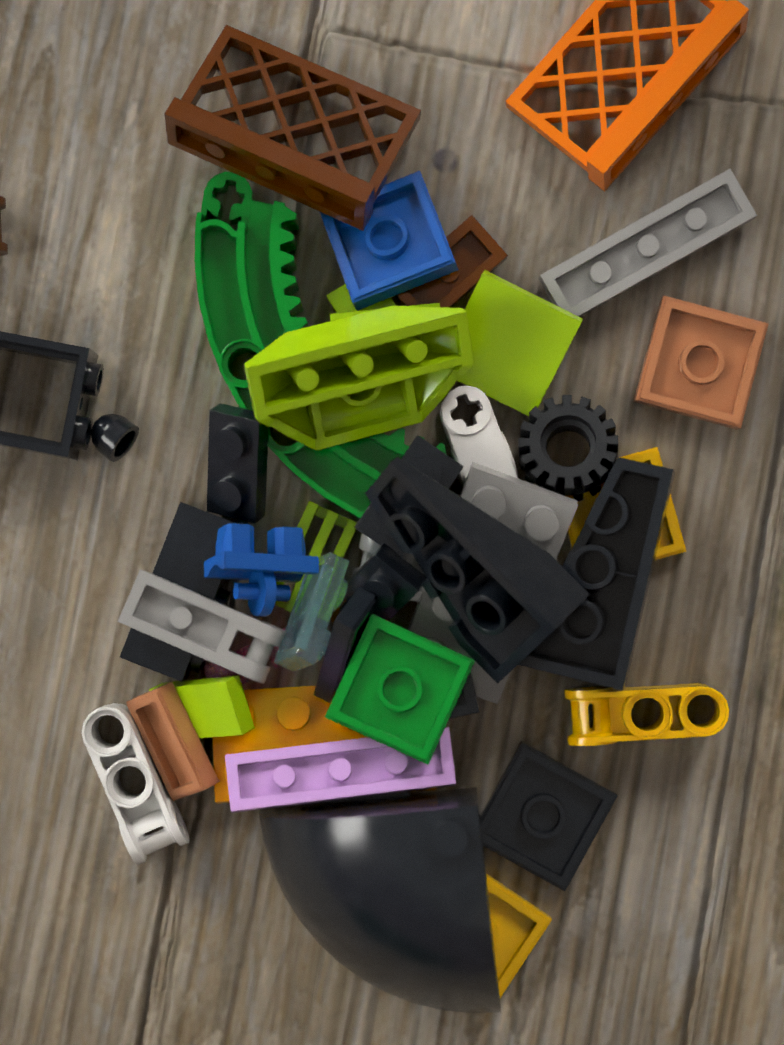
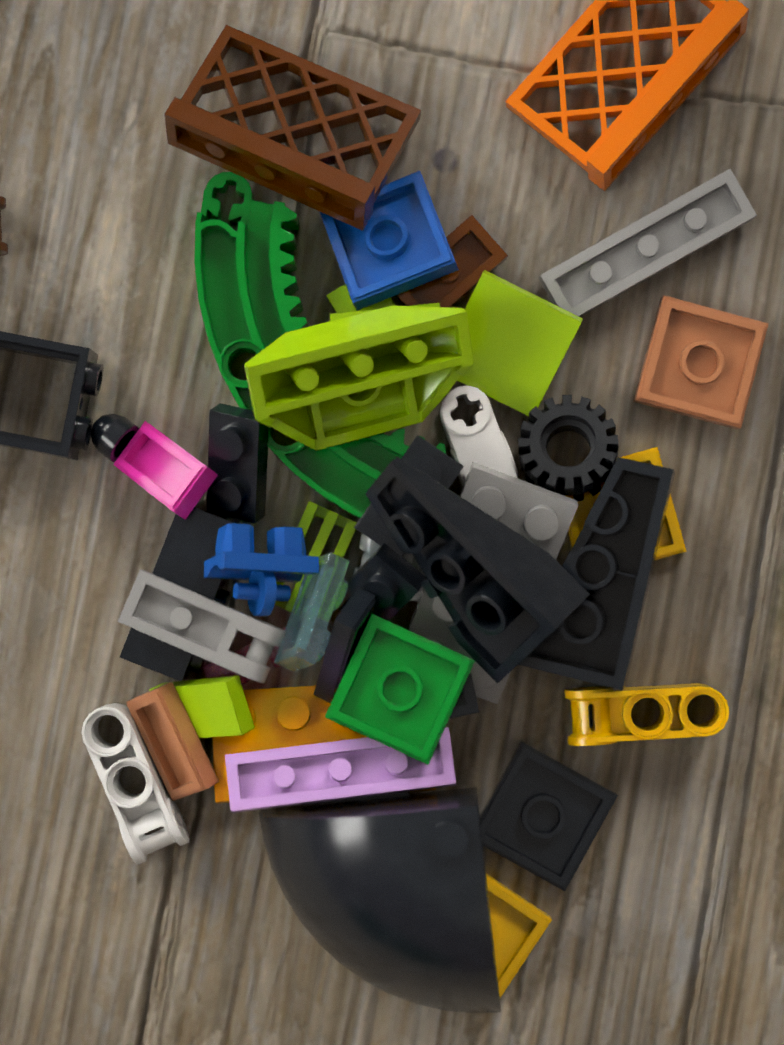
none -> dark pink tile [113,421,218,520]

